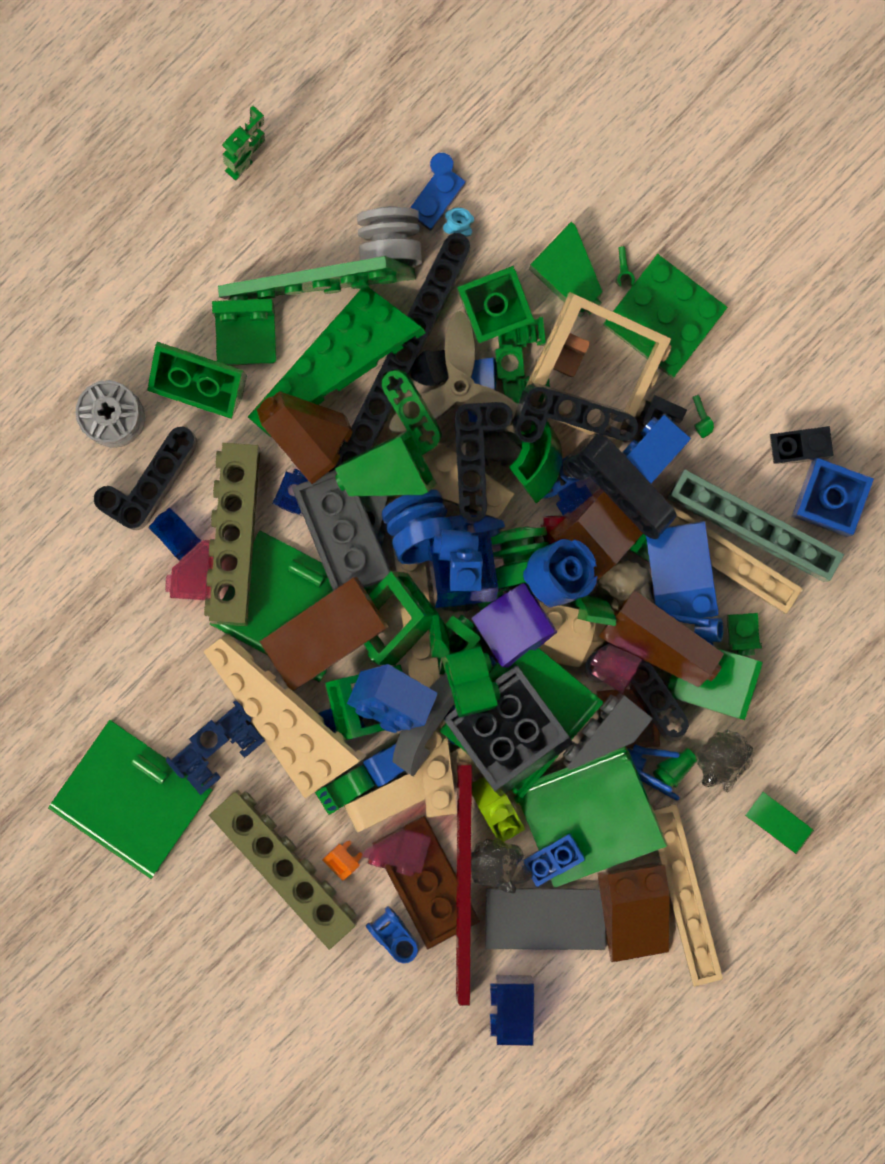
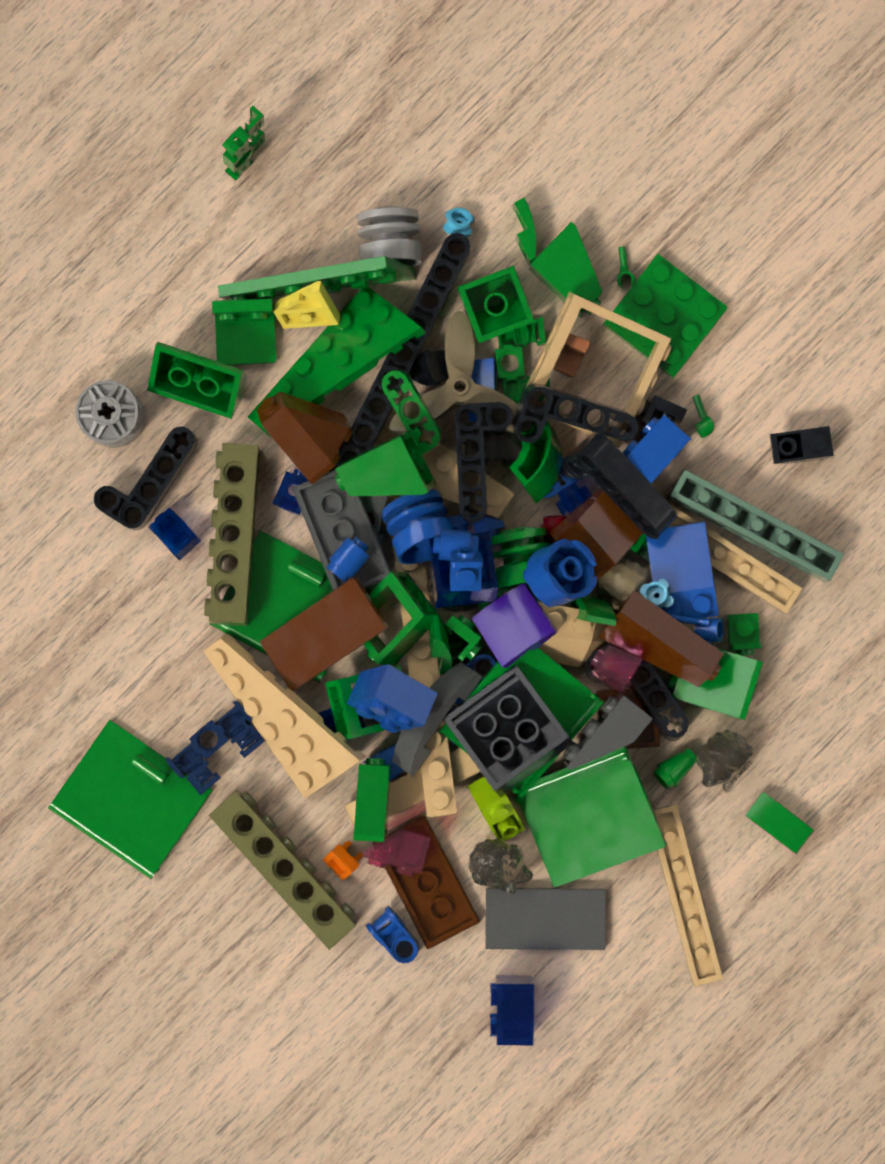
clear pink slope [165,540,212,601] -> none
green leg [315,764,376,815] -> none
blue hinge [410,153,466,231] -> none
green brick [443,647,500,718] -> none
dark red tile [456,761,472,1006] -> none
blue slope [521,833,586,887] -> none
reddish brown slope [597,863,670,962] -> none
blue plant [627,744,680,801] -> none
blue brick [791,458,874,537] -> none
none -> light yellow wing [273,281,340,329]
none -> blue brick [327,536,370,582]
none -> green slope [353,758,391,842]
none -> green slope [513,197,536,266]
none -> medium azure plate [640,579,674,608]

